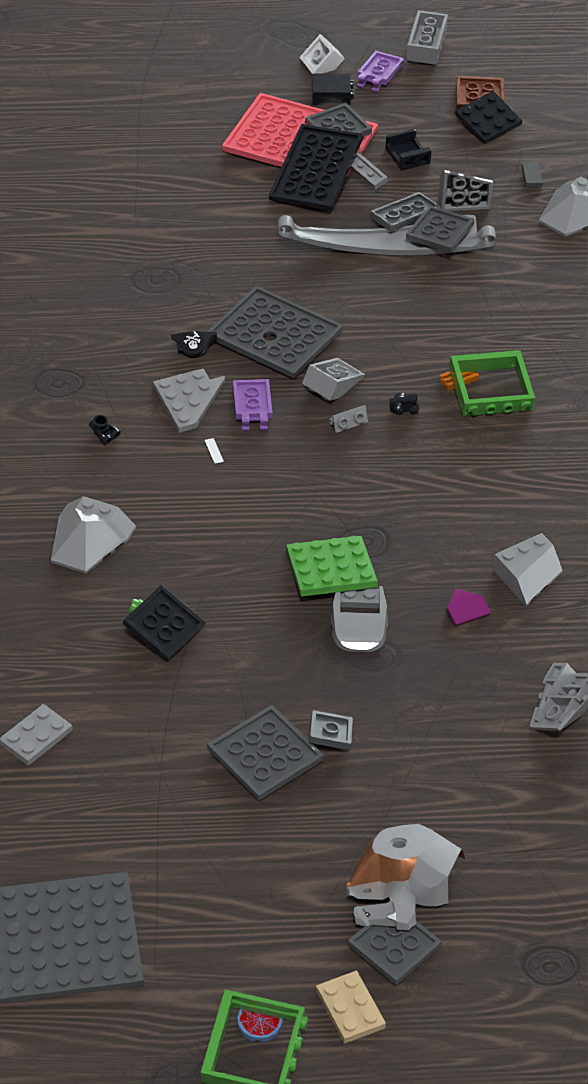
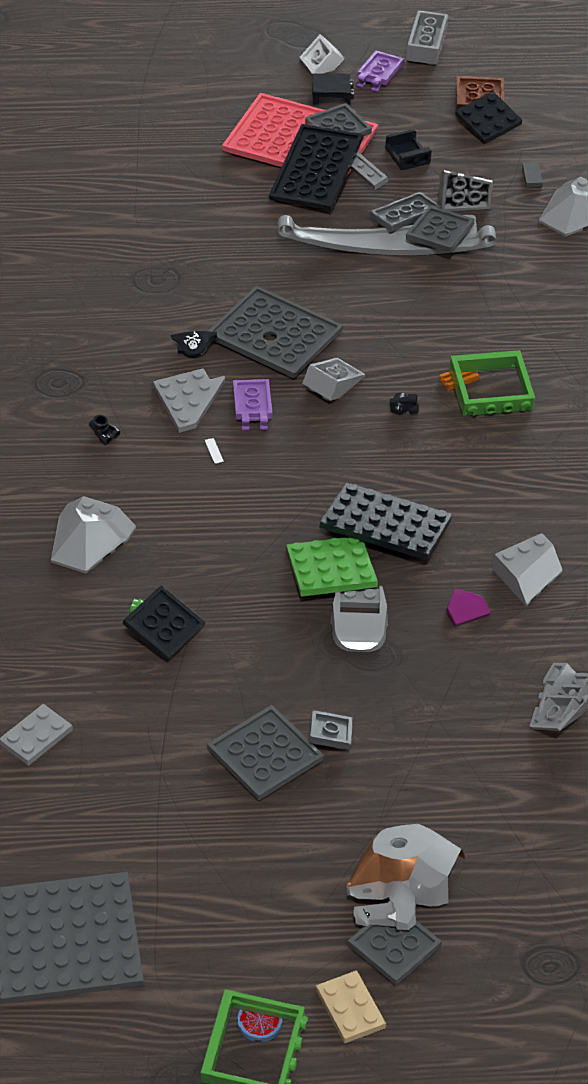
light grey hinge [329,405,368,433] -> none
none -> plate [319,482,452,560]

